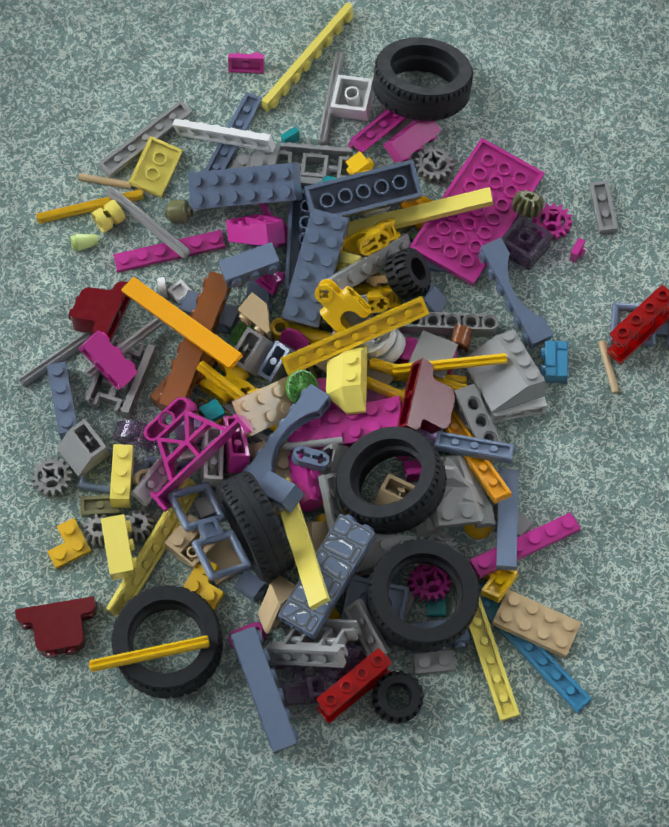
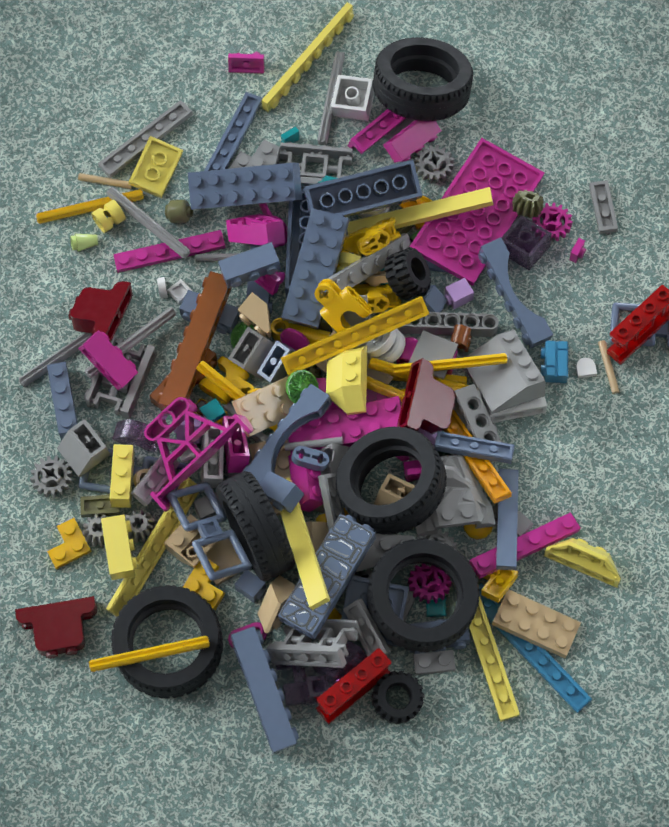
light orange tile [121,277,243,370] -> none
white plate [172,119,276,152] -> none
yellow brick [345,151,375,175] -> none
none -> light grey bar [195,253,240,262]
none -> lavender brick [444,278,474,309]
none -> light yellow wedge [544,538,621,588]
none -> white tile [576,358,597,378]

